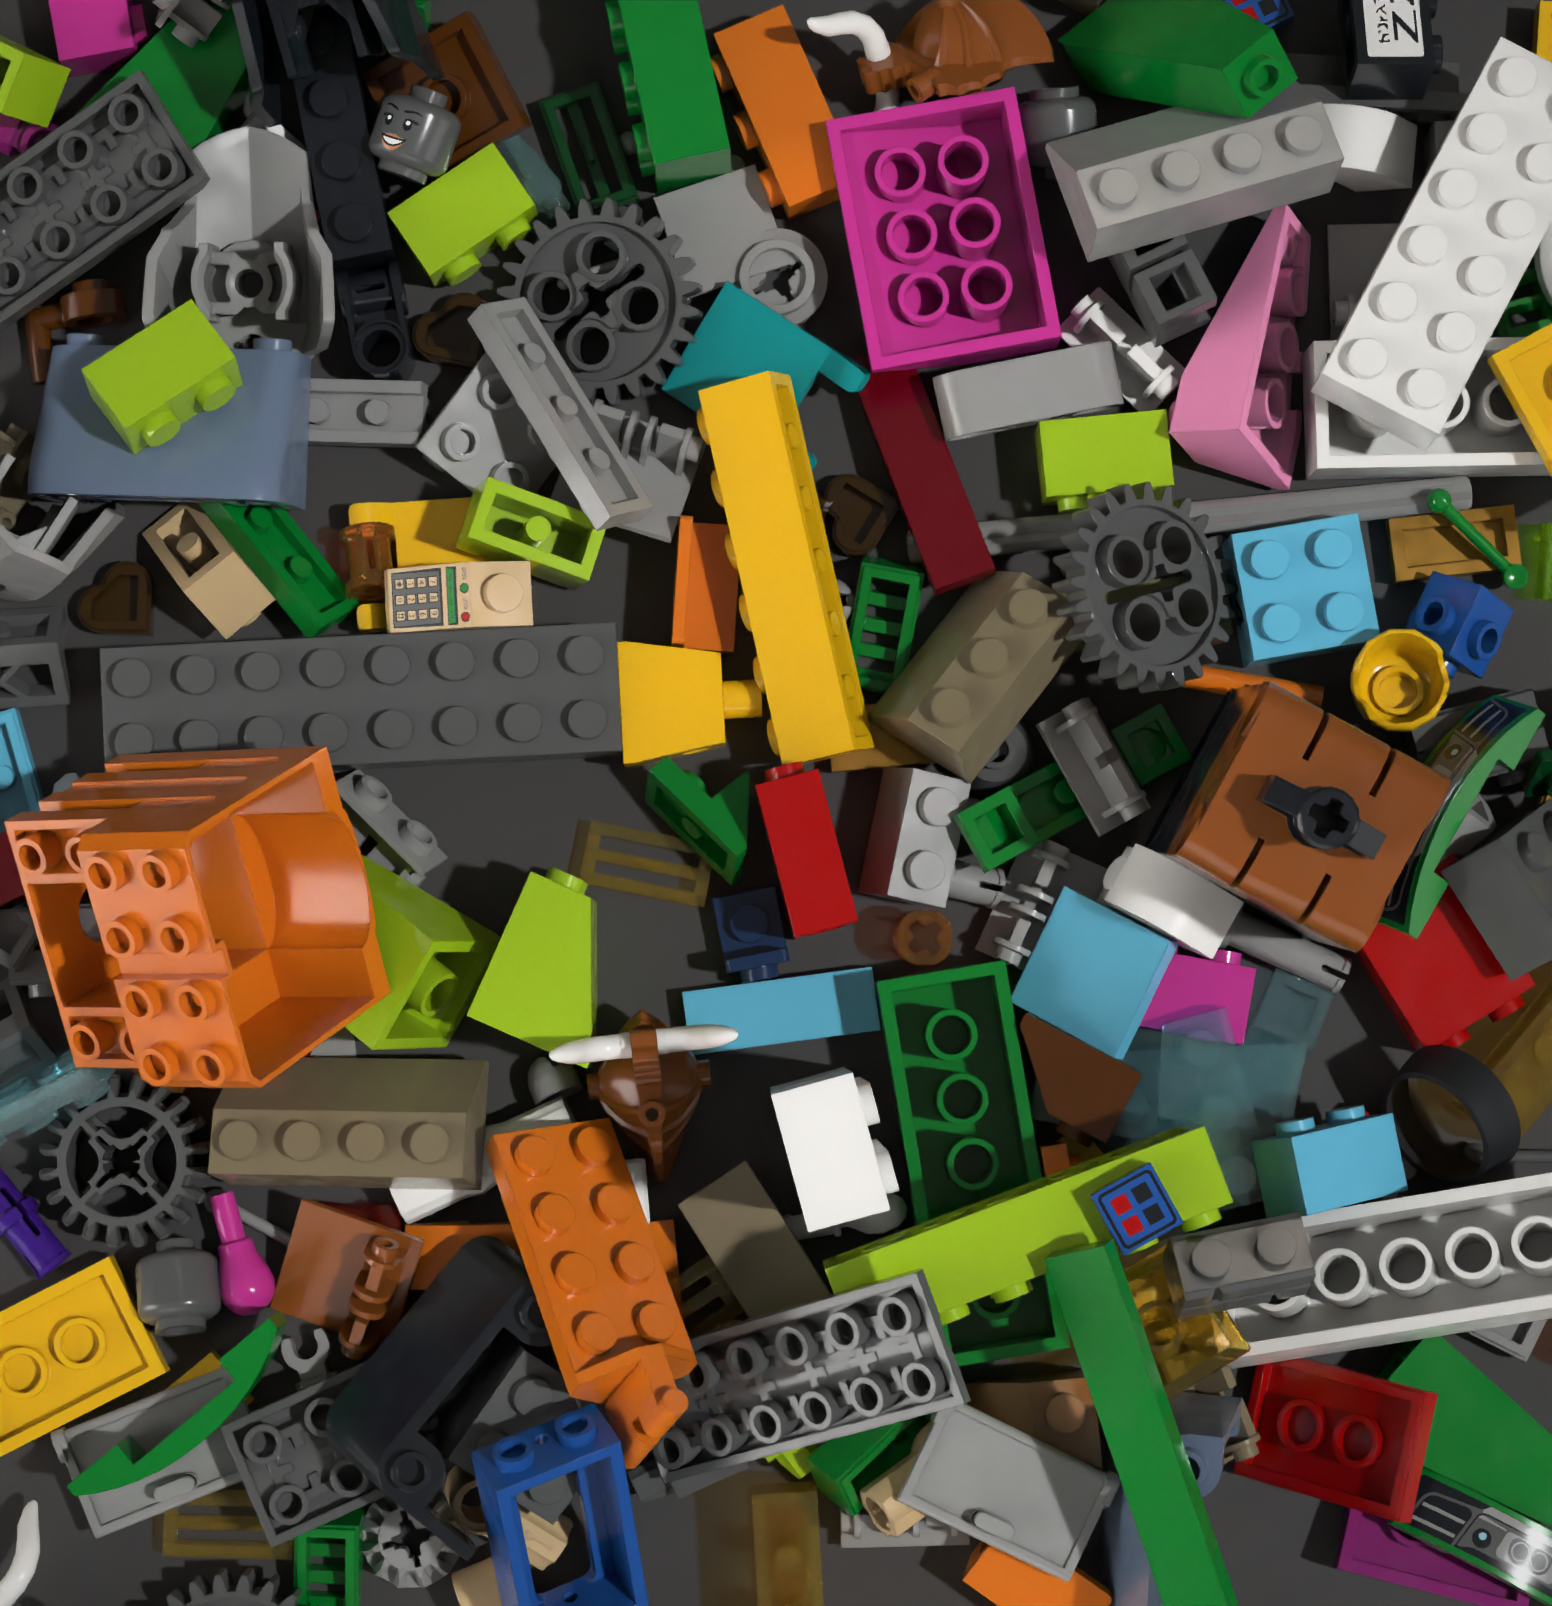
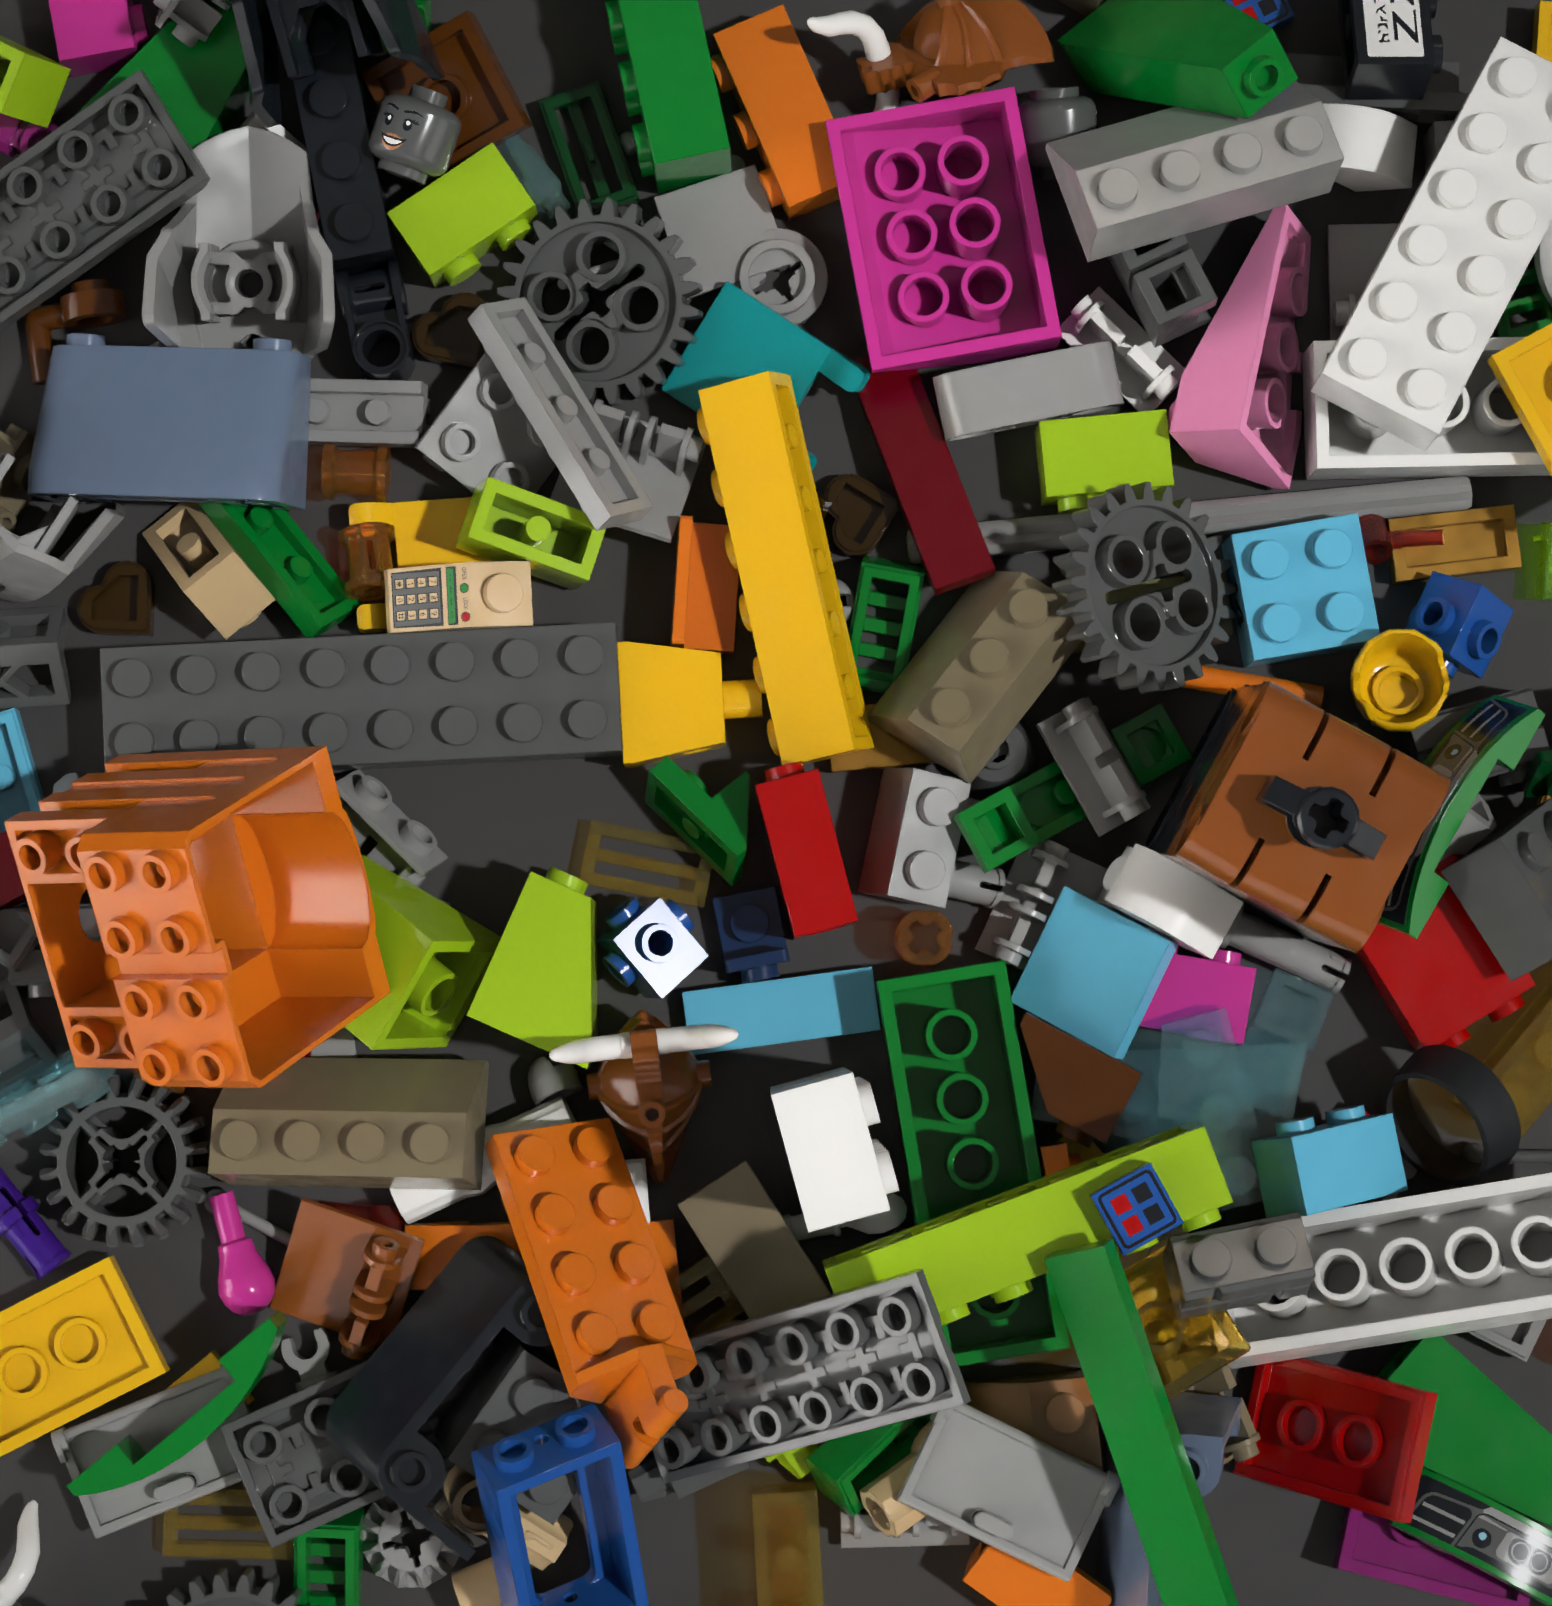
lime brick [81,299,243,455] -> none
dark grey head [135,1238,221,1337] -> none
green hinge [1426,488,1529,589] -> none
none -> clear orange bush [321,443,391,503]
none -> brick [596,896,709,999]
none -> clear red hand [1359,514,1445,564]

